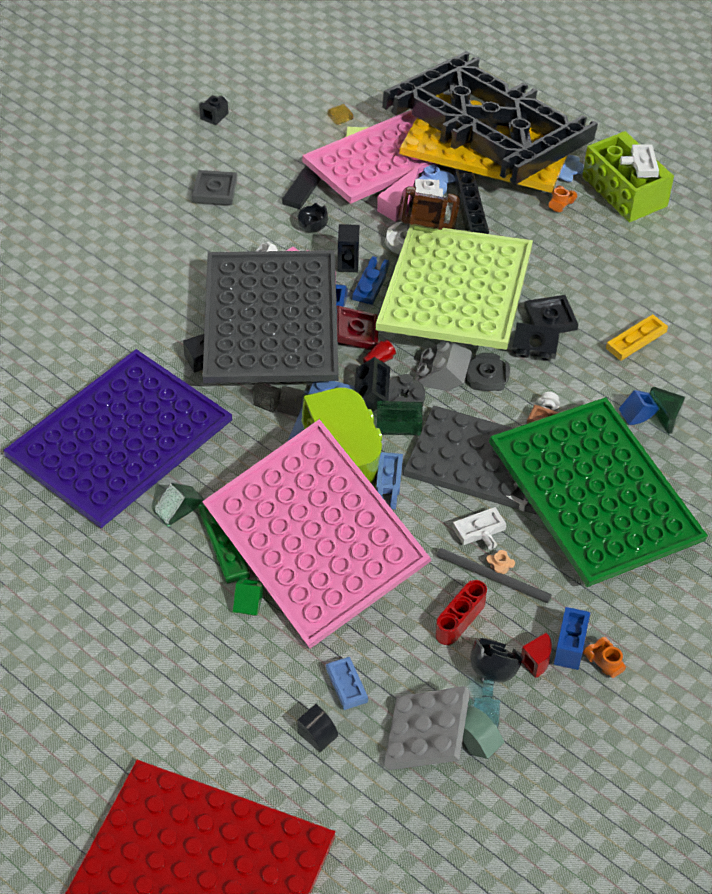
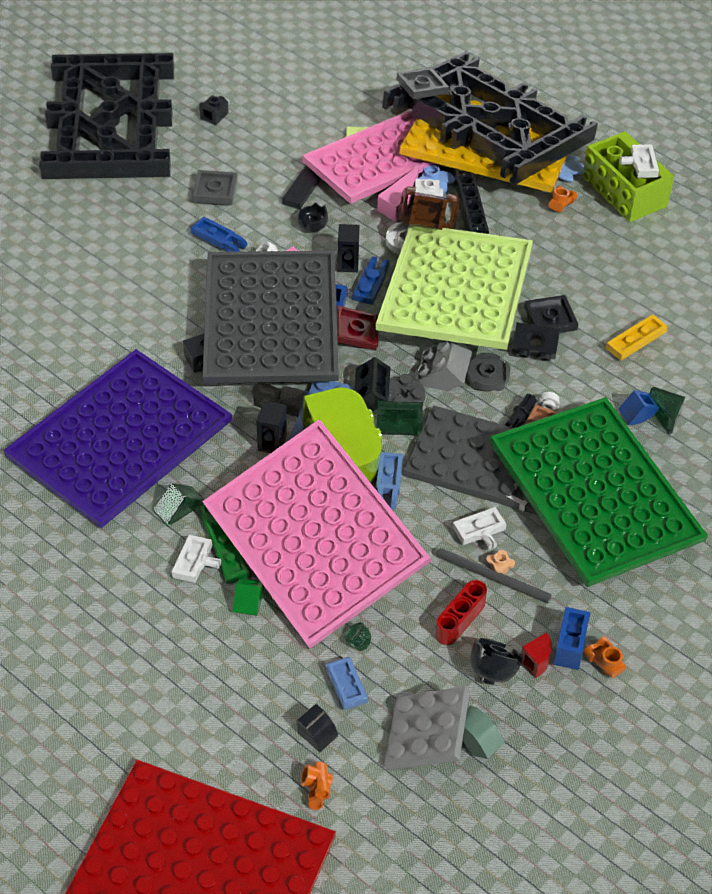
clear yellow tile [327,104,353,125] -> none
red cone [363,340,396,363] -> none
clear light blue plate [473,680,500,728] -> none
none -> black piece [39,53,175,179]
none -> white plate [172,535,221,583]
none -> blue hinge [190,217,247,252]
none -> black brick [256,401,287,453]
none -> orange plate [301,762,333,810]
none -> clear green tile [345,622,371,651]
none -> dark grey plate [396,67,449,99]
none -> black axle [505,393,537,428]

